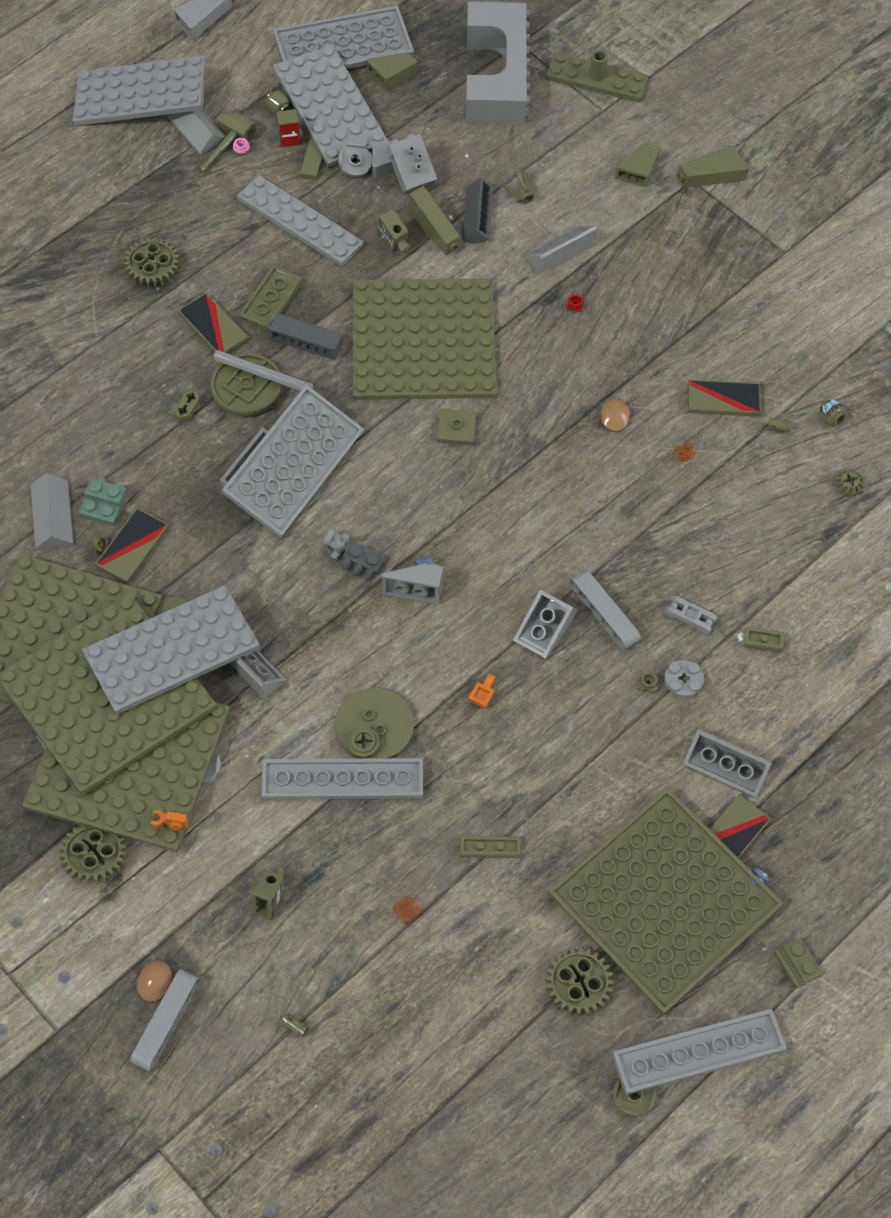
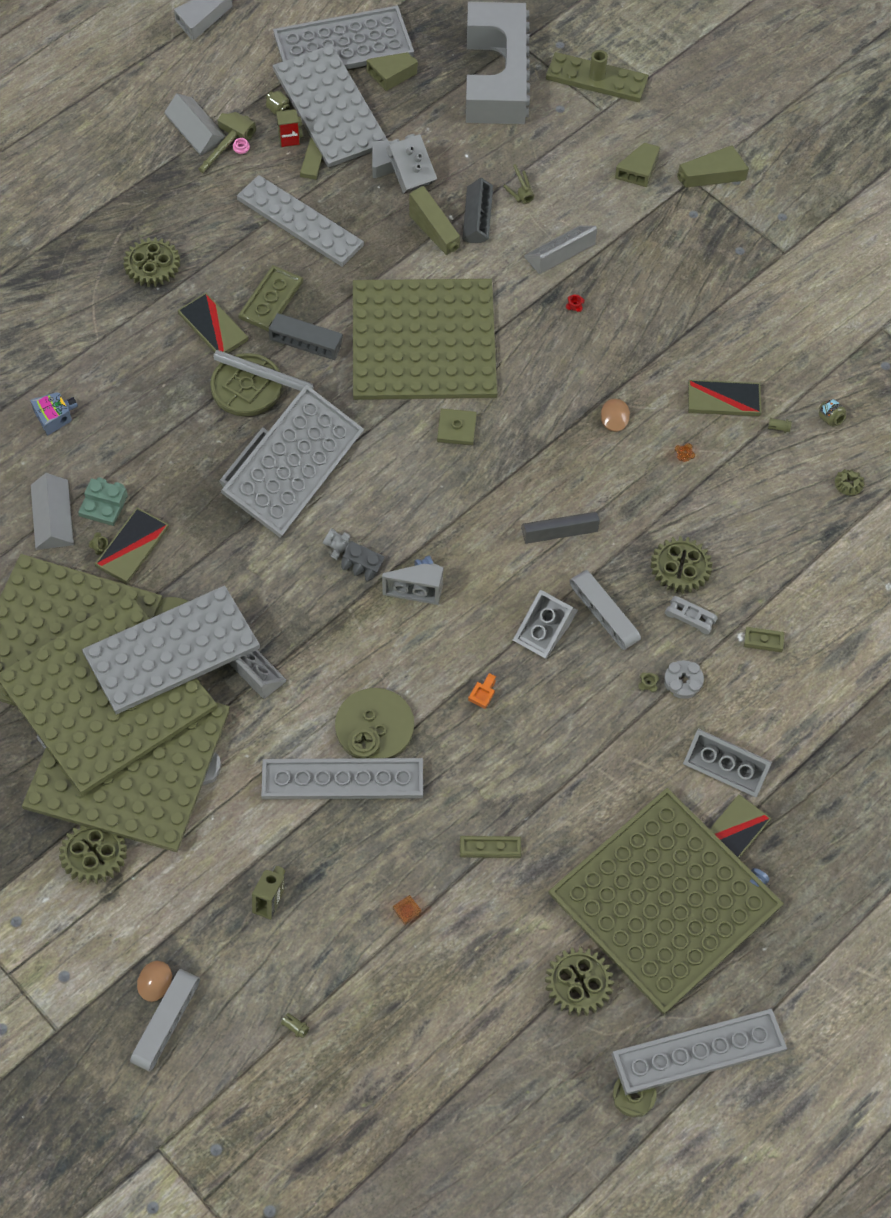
light grey plate [73,55,207,126] -> none
orange plate [150,810,189,831] -> none
olive beam [175,390,200,422] -> none
light grey plate [338,143,372,177] -> none
olive torso [376,209,411,253] -> none
olive plate [774,937,823,989] -> none
none -> torso [30,393,78,436]
none -> dark grey brick [521,512,600,544]
none -> olive gear [650,536,713,594]

